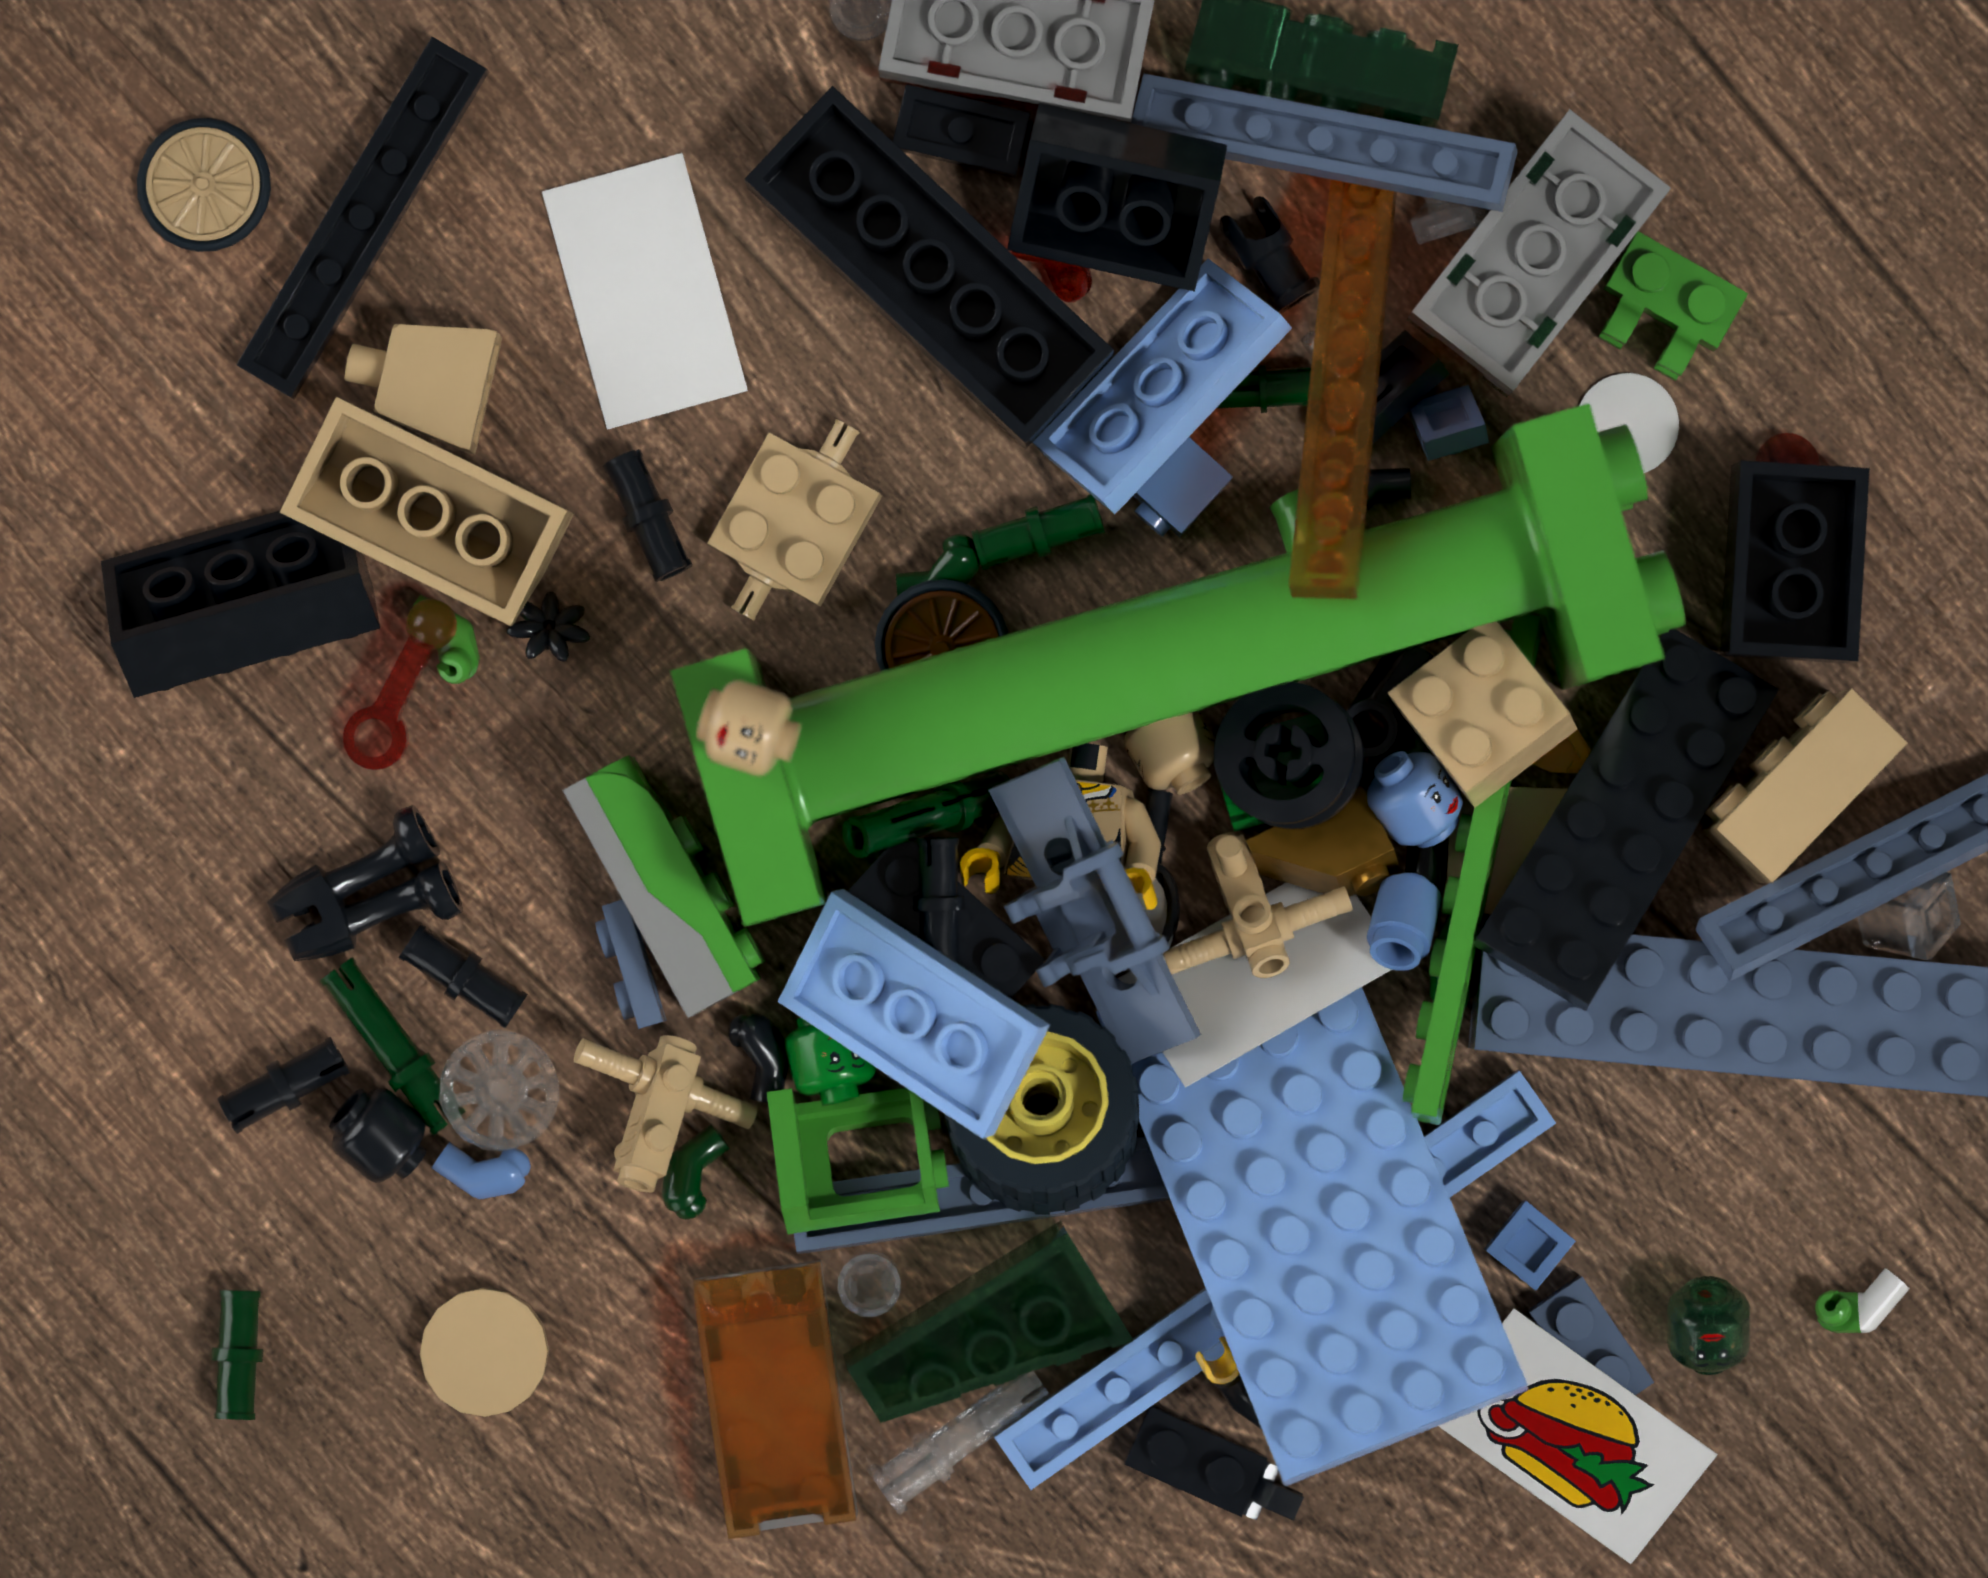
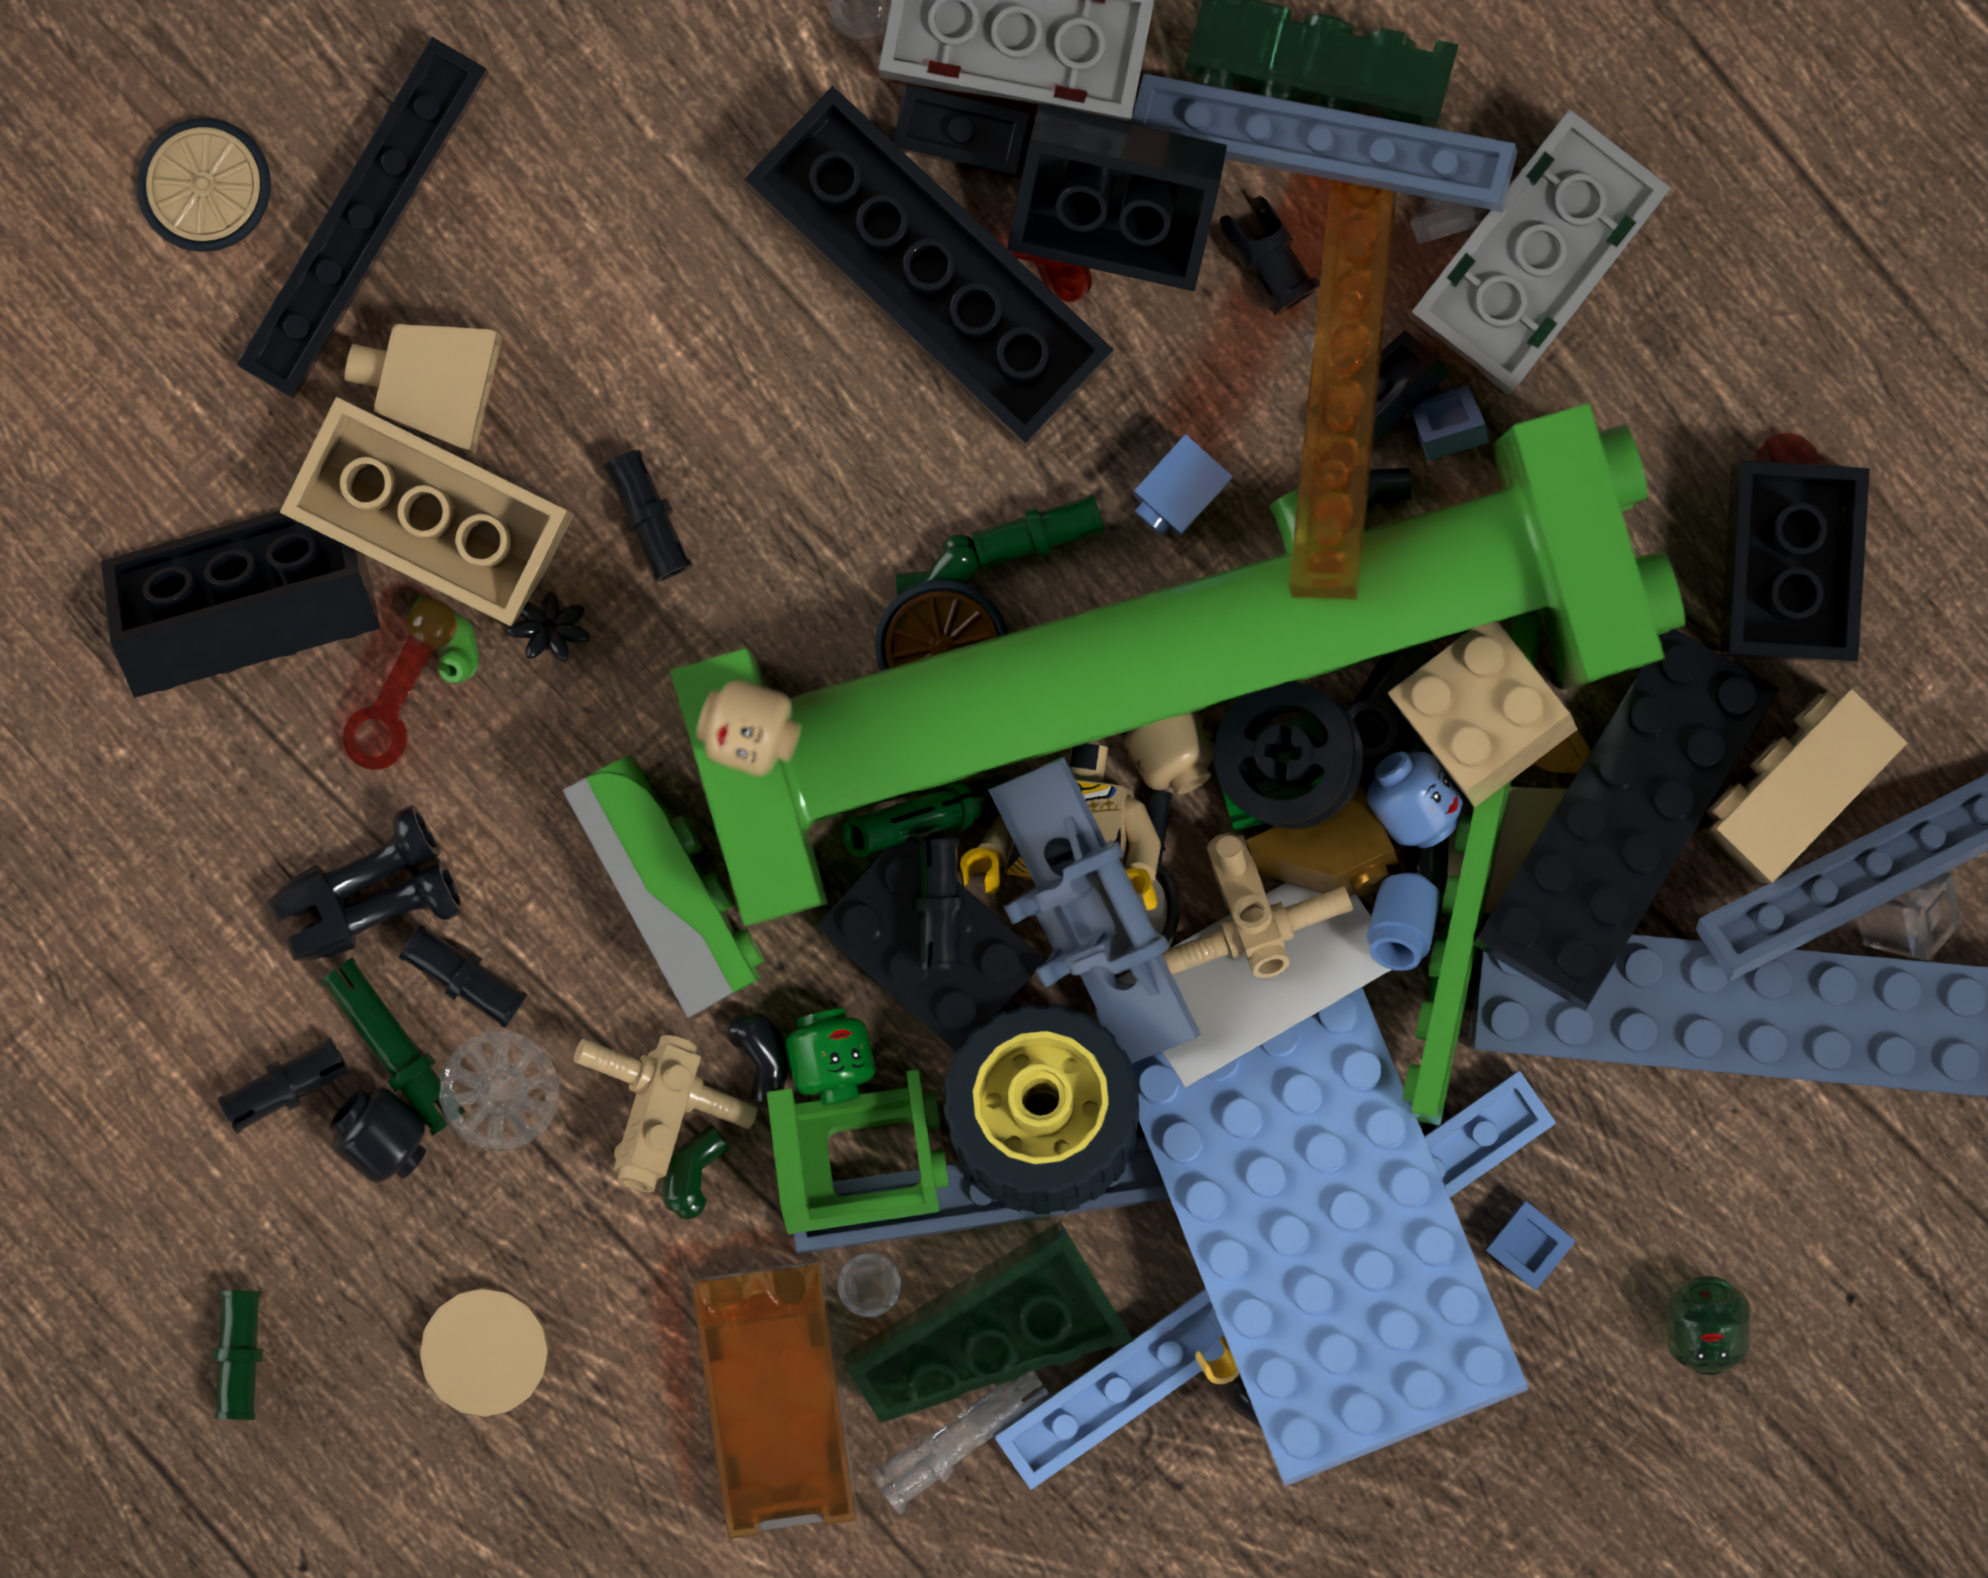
medium blue arm [432,1142,531,1199] -> none
white sticker [542,153,748,430] -> none
sand blue plate [595,900,667,1029] -> none
tan plate [707,419,882,621] -> none
light blue plate [777,889,1050,1139] -> none
light blue plate [1033,259,1292,514] -> none
black hinge [1124,1405,1304,1521] -> none
dark green axle [1217,362,1325,413] -> none
sticker [1439,1309,1718,1564] -> none
sand blue plate [1527,1275,1654,1395] -> none
white sticker [1579,373,1679,473] -> none
bright green plate [1598,231,1748,381] -> none
arm [1815,1268,1910,1333] -> none

